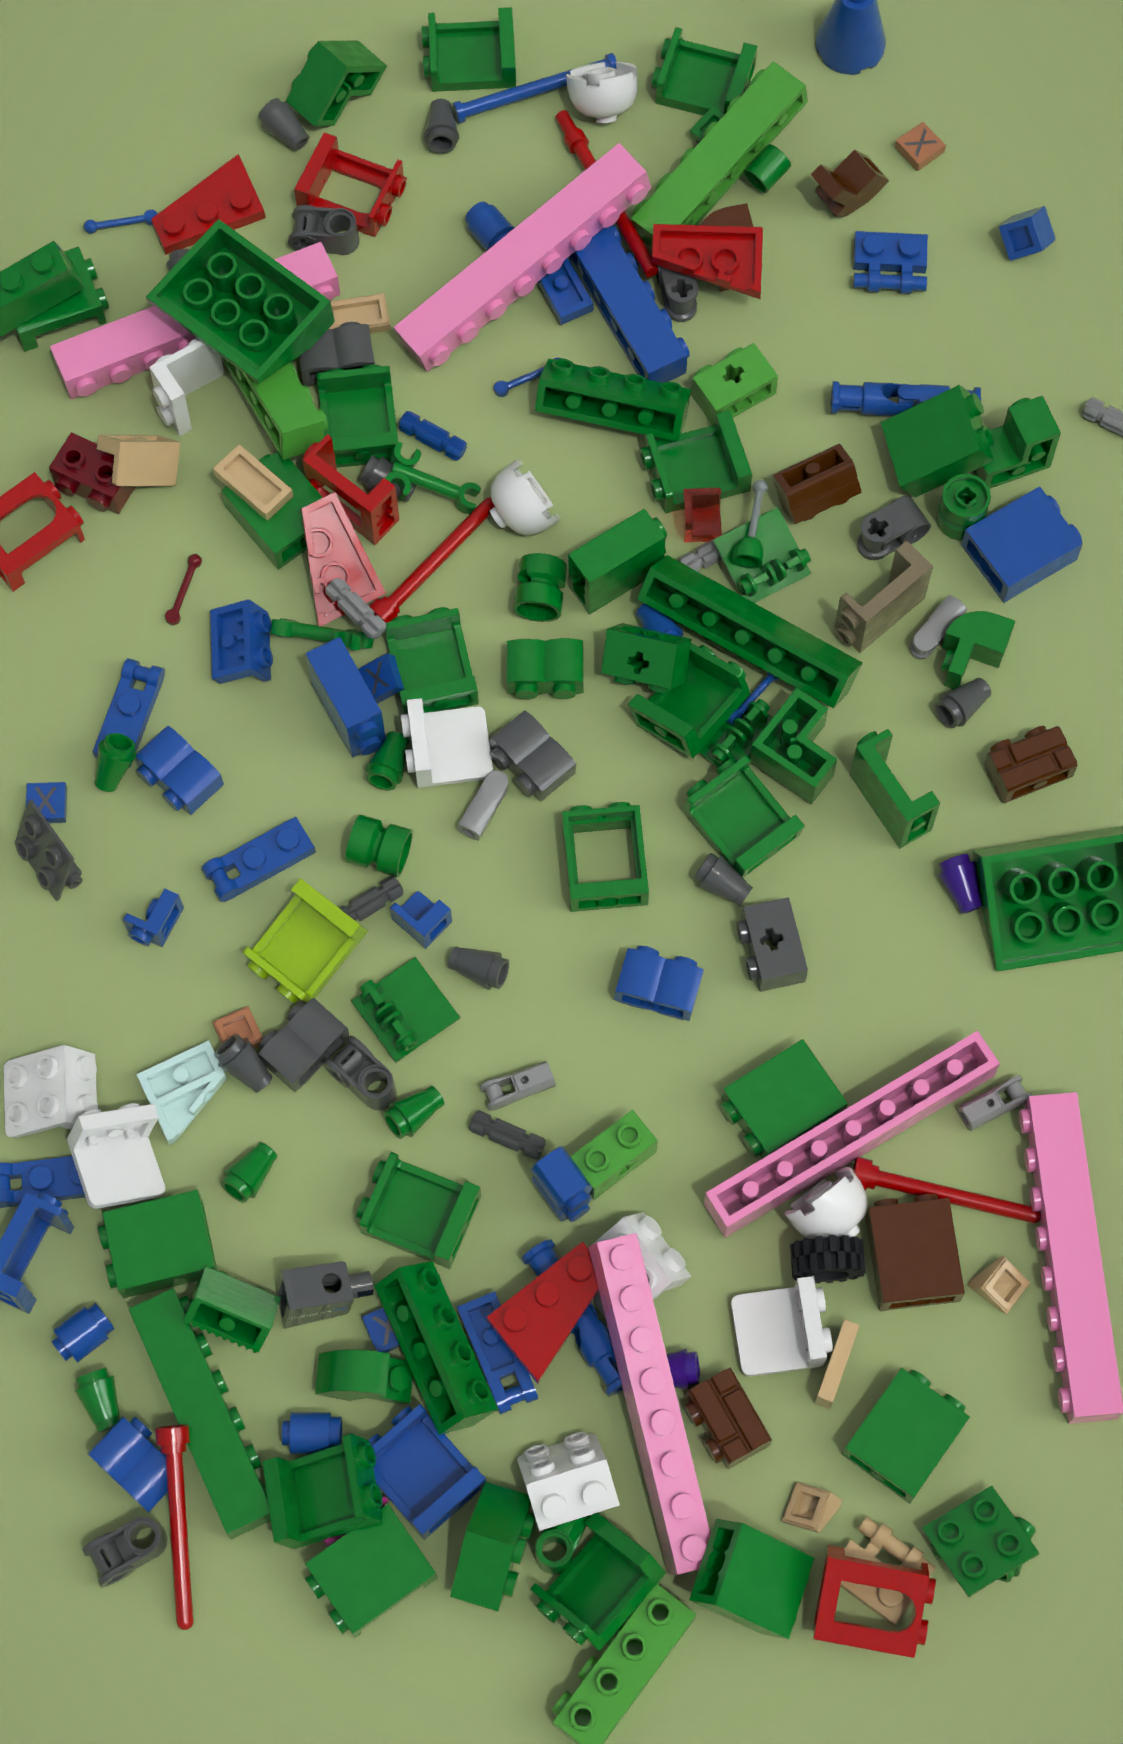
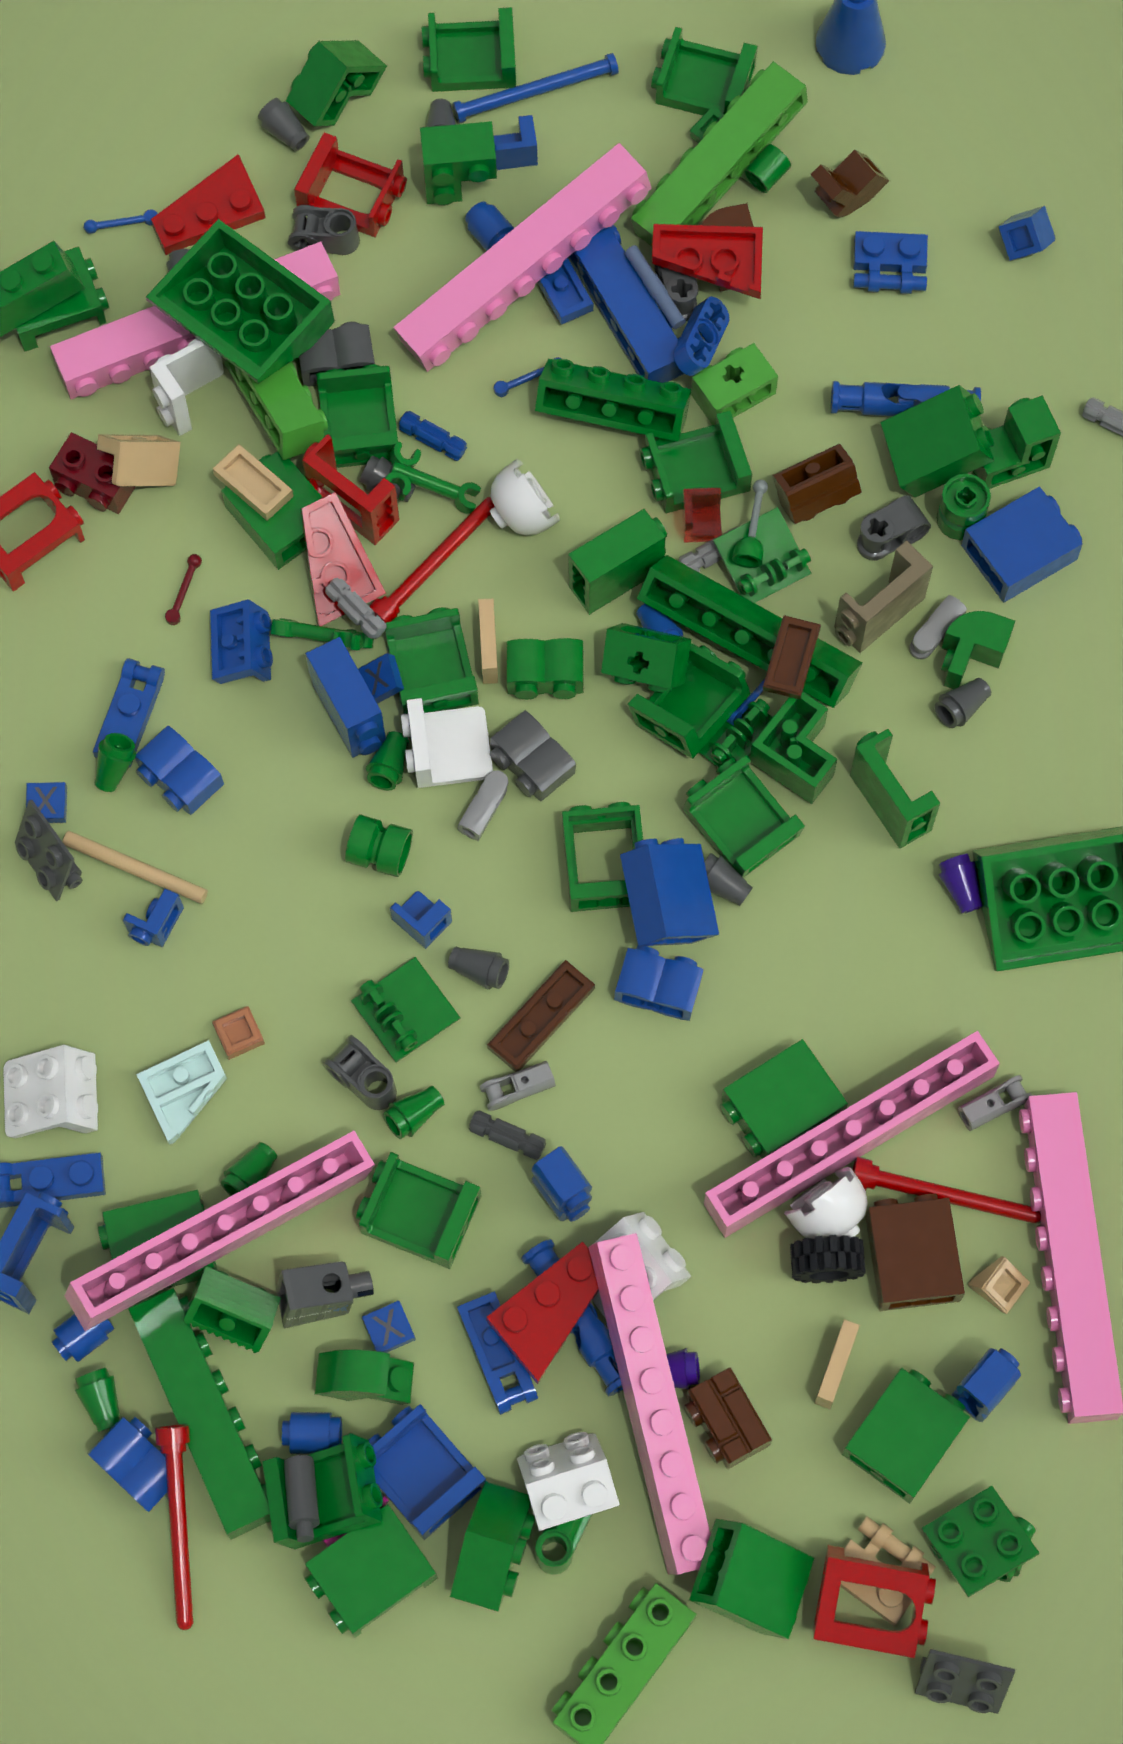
white bracket [67,1103,165,1209] -> none
dark grey piece [82,1517,168,1588] -> none
blue plate [201,816,316,902] -> none
dark grey cone [215,1034,273,1093] -> none
lime panel [242,878,368,1004] -> none
dark grey brick [258,998,349,1092] -> none
tan tile [329,293,391,334] -> none
dark grey axle [339,876,403,921] -> none
green brick [374,1261,498,1435] -> none
green wheel [513,553,567,622] -> none
green panel [530,1513,666,1651] -> none
red bar [555,110,659,277] -> none
white cylinder [566,62,638,123] -> none
bright green brick [570,1110,658,1200] -> none
white bracket [731,1276,833,1377] -> none
dark grey brick [736,897,808,992] -> none
tan slope [782,1482,842,1533] -> none
nougat tile [895,122,946,171] -> none
reddish brown brick [984,726,1078,804] -> none
none -> tan bar [62,831,208,904]
none -> bright pink brick [64,1131,375,1331]
none -> dark grey cylinder [284,1455,319,1543]
none -> green brick [420,121,497,205]
none -> tan tile [478,598,498,684]
none -> reddish brown tile [487,960,595,1072]
none -> blue panel [494,115,538,170]
none -> blue brick [620,838,719,947]
none -> sand blue piece [625,245,686,329]
none -> blue beam [673,296,730,376]
none -> reddish brown tile [763,615,821,700]
none -> dark grey hinge [915,1649,1015,1714]
none -> blue brick [952,1348,1021,1422]

